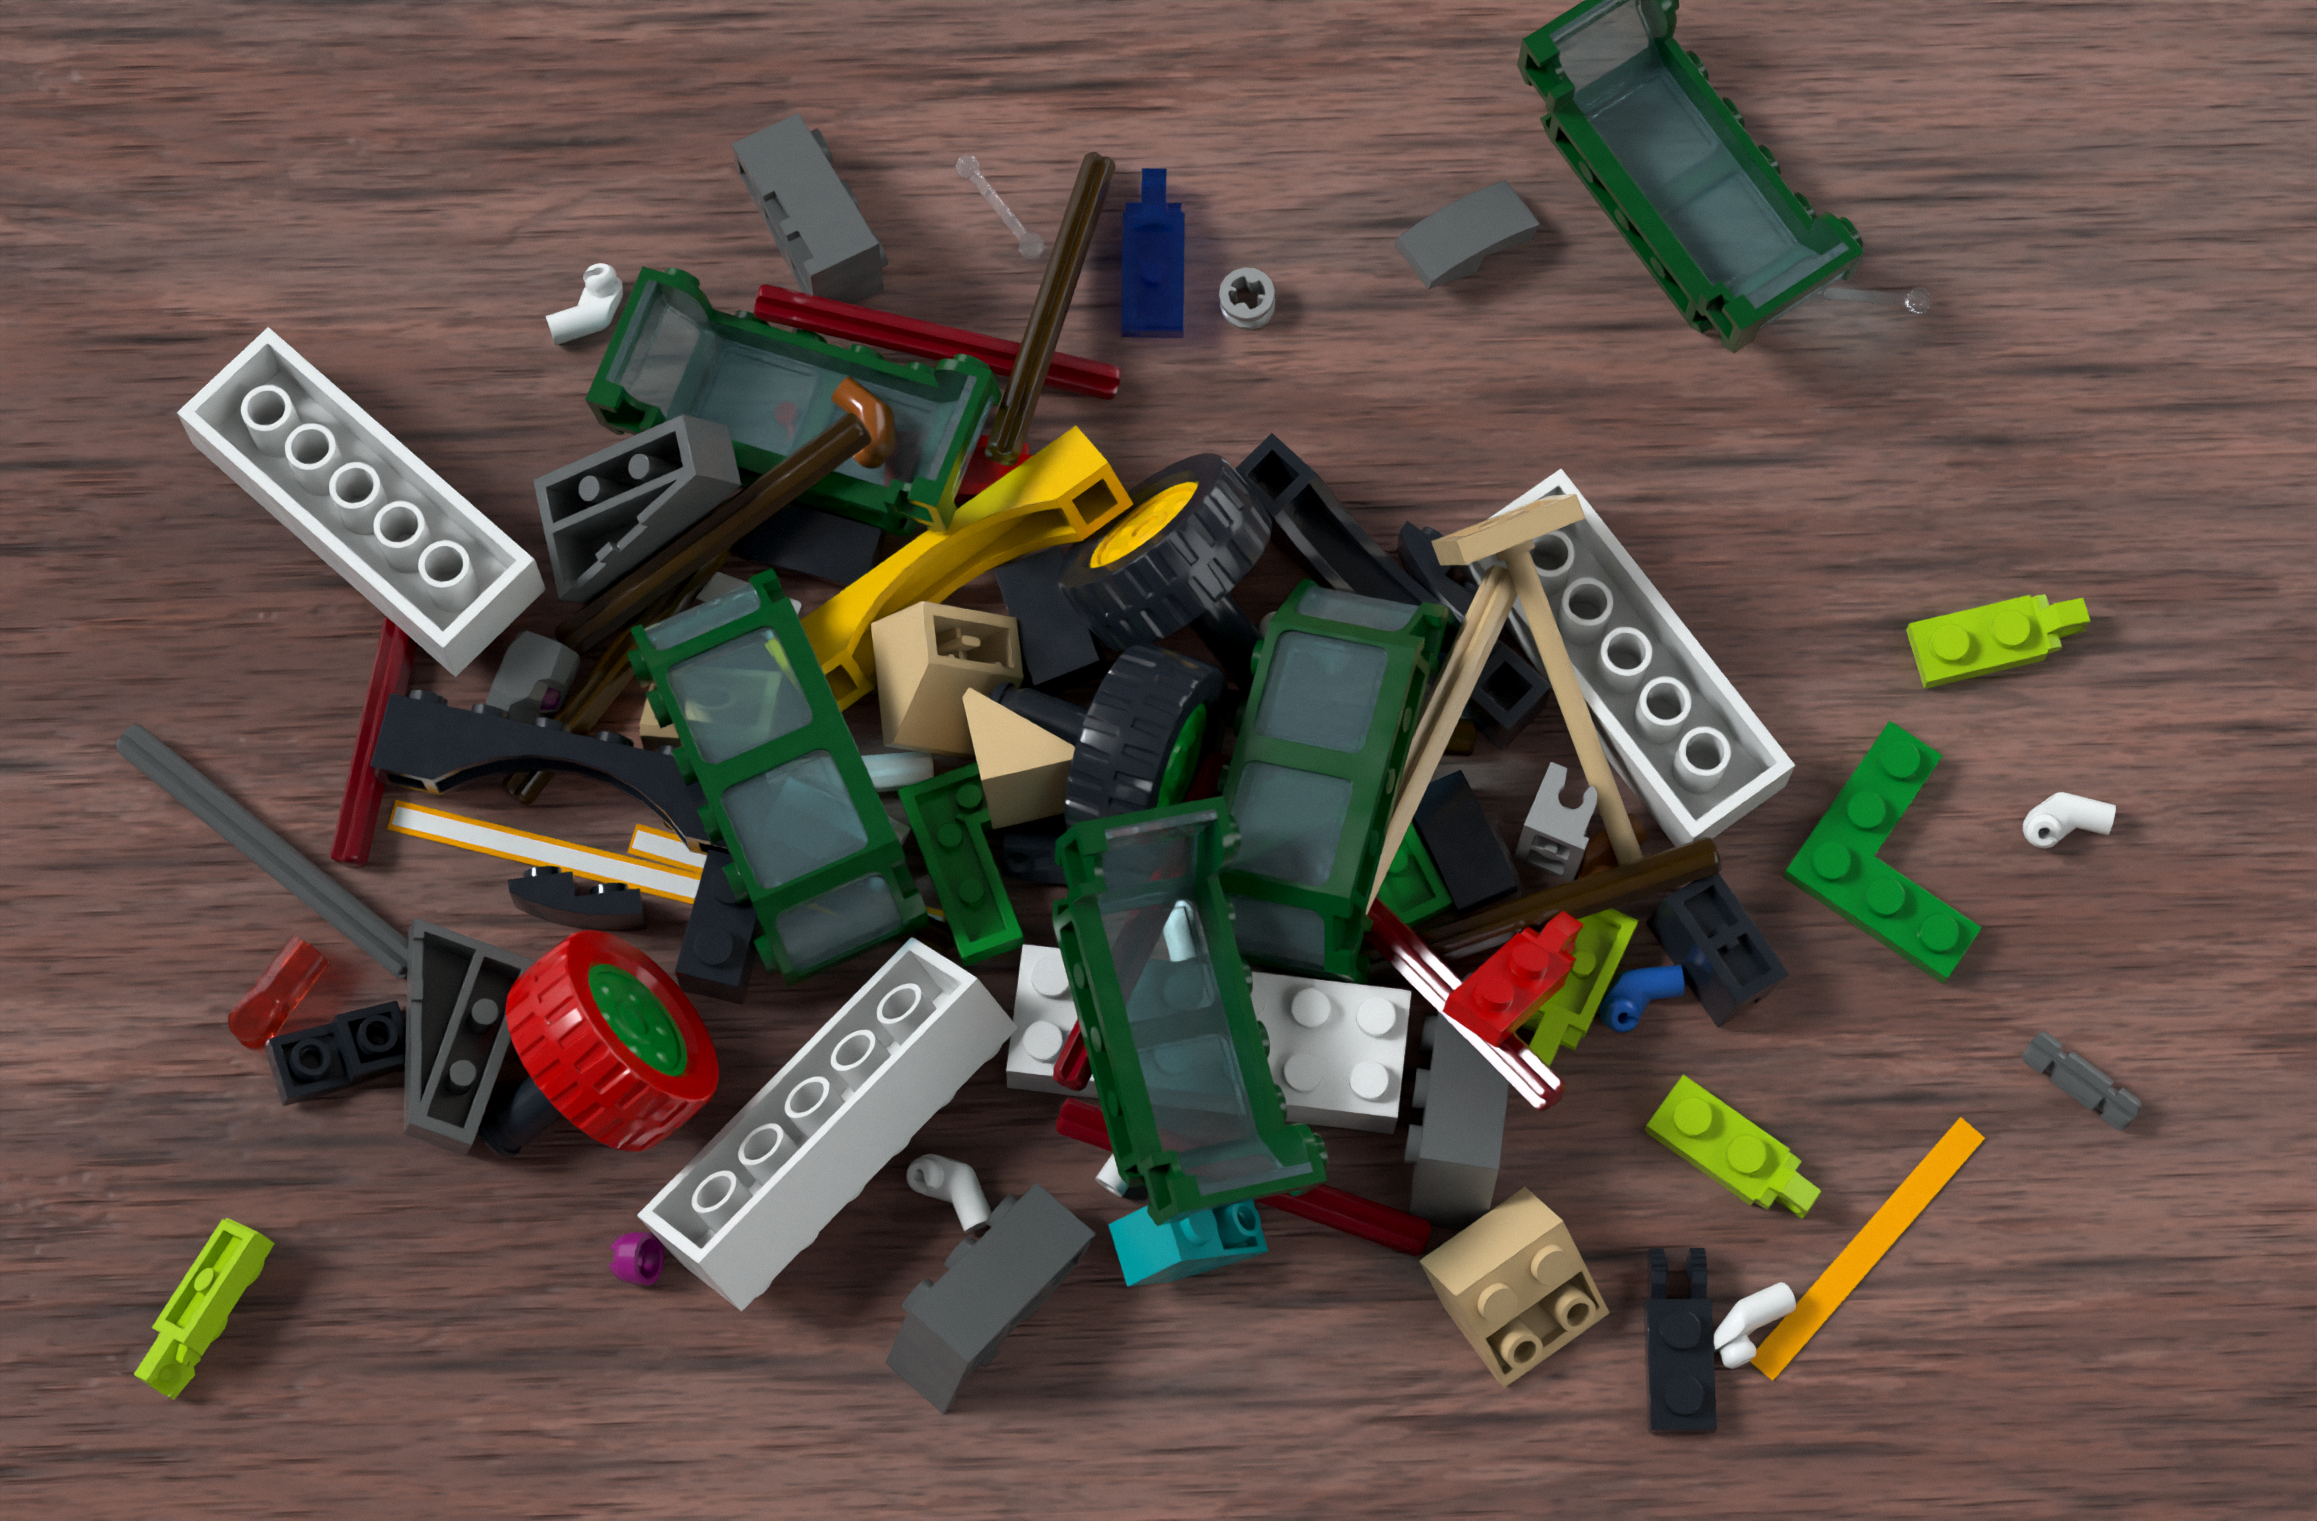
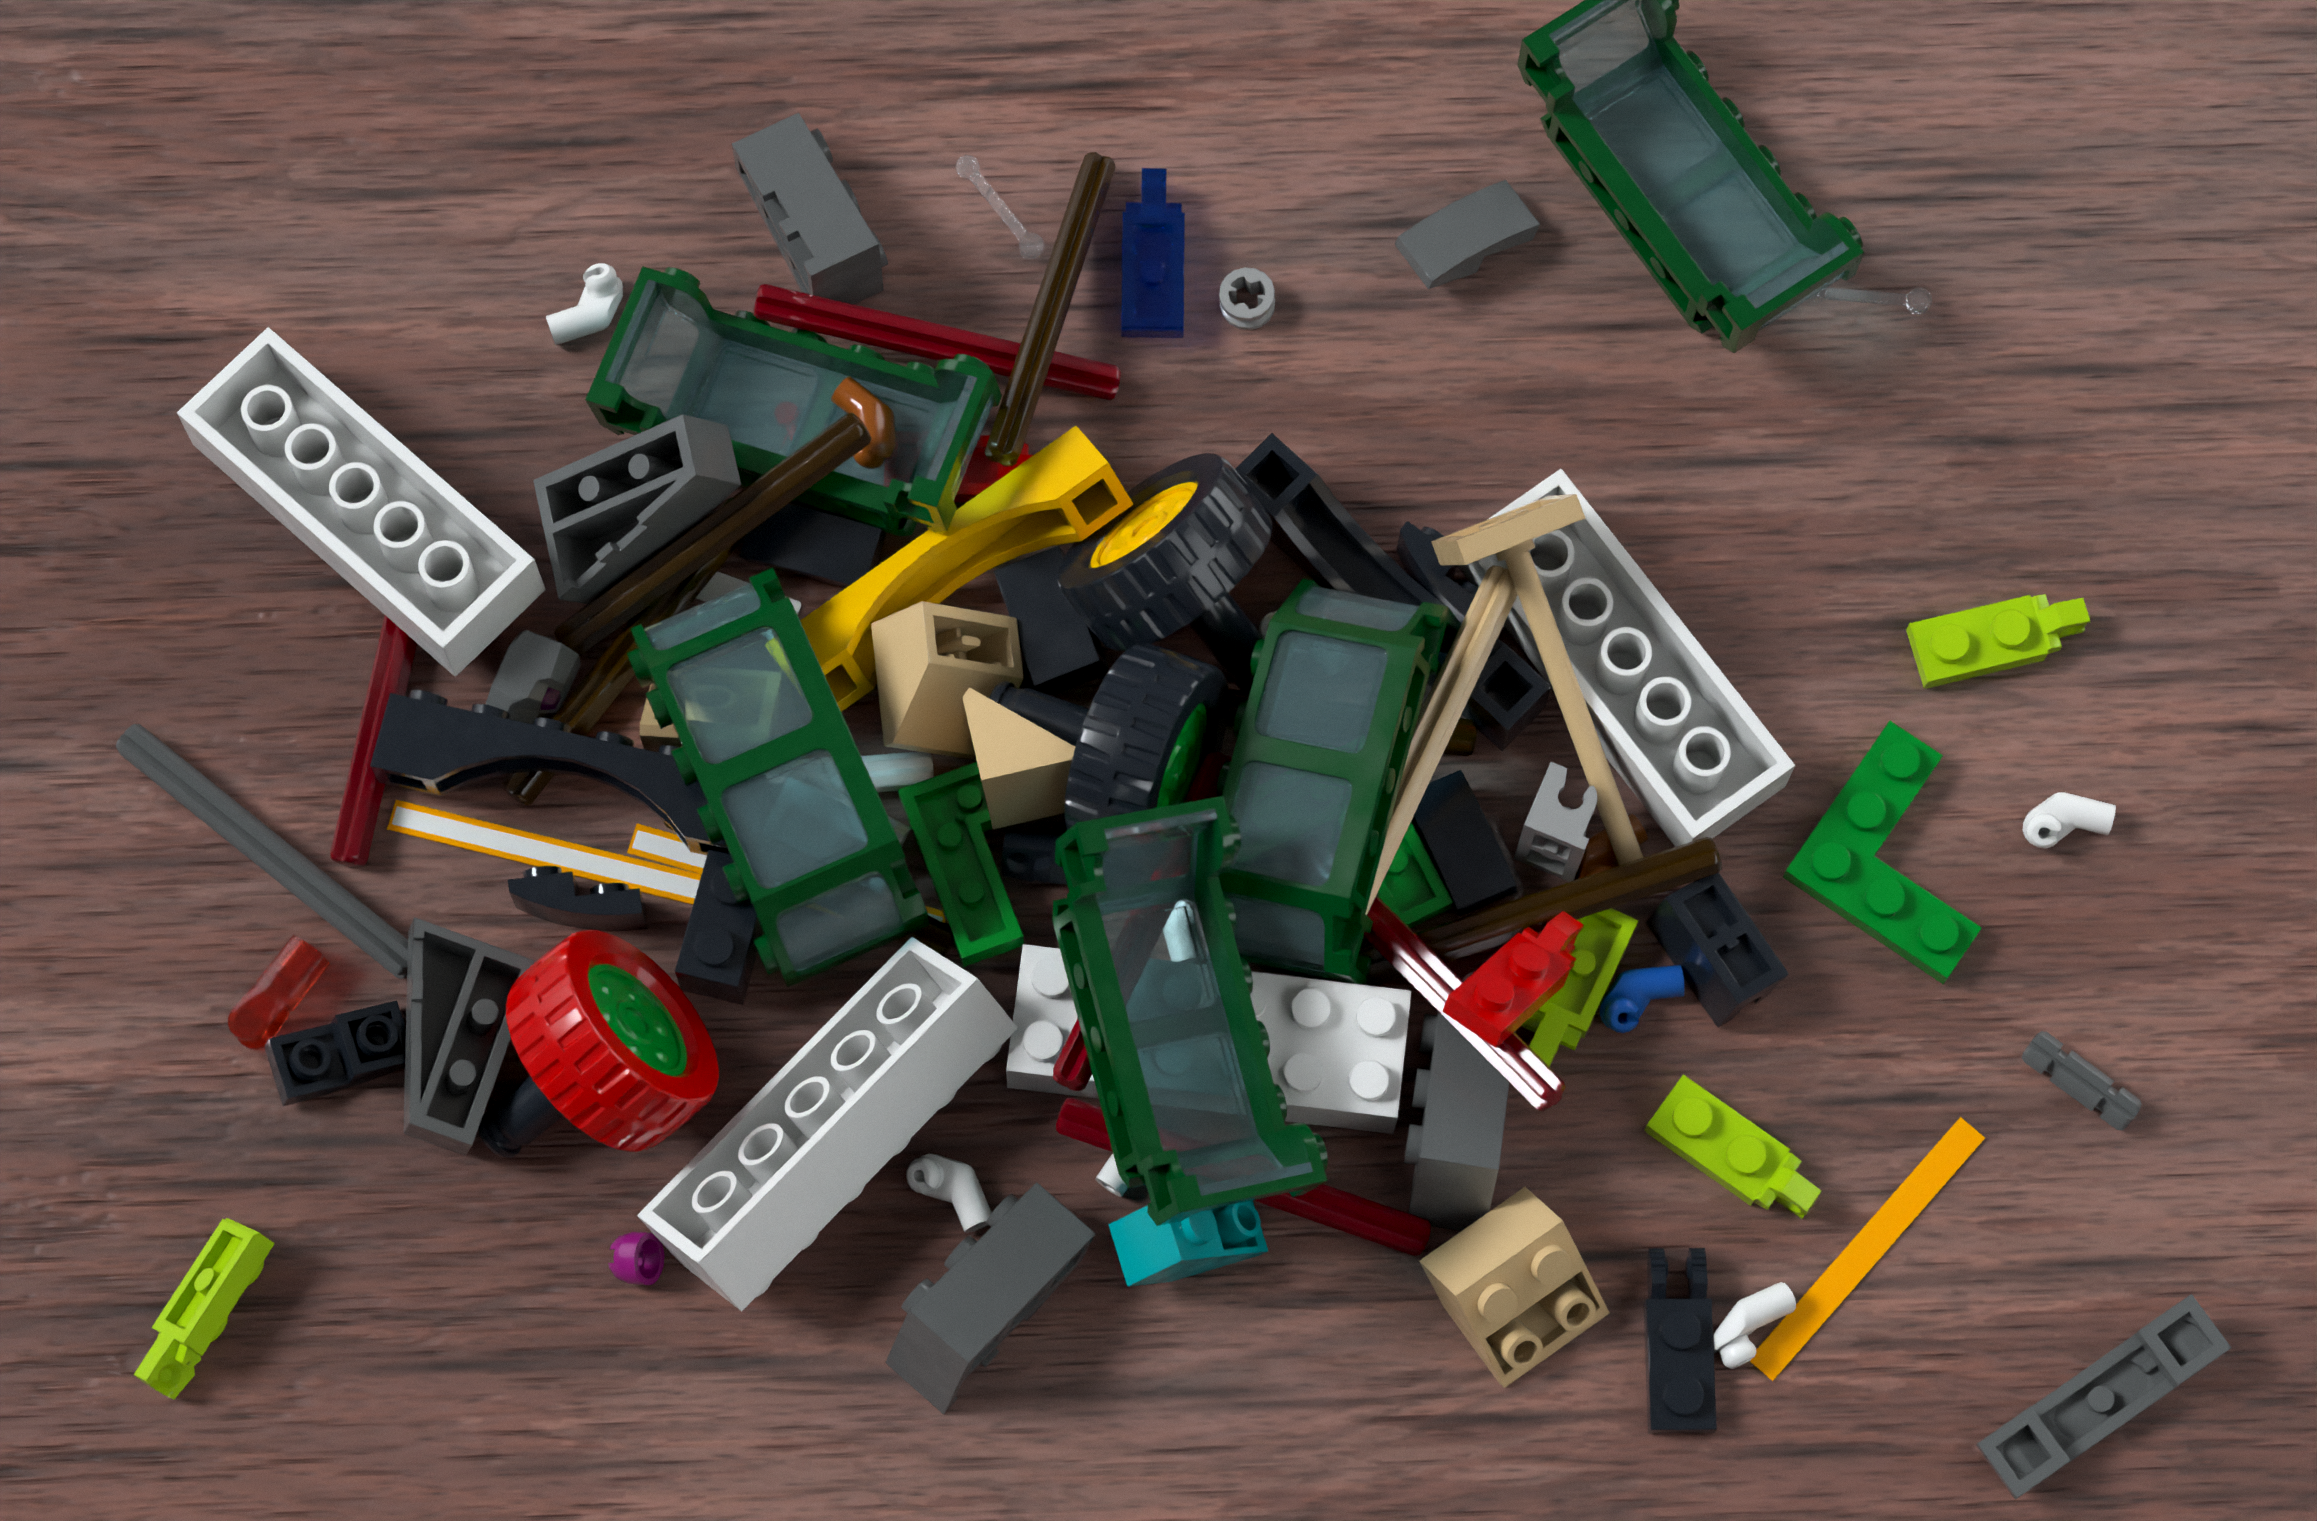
none -> dark grey slope [1976,1294,2231,1500]

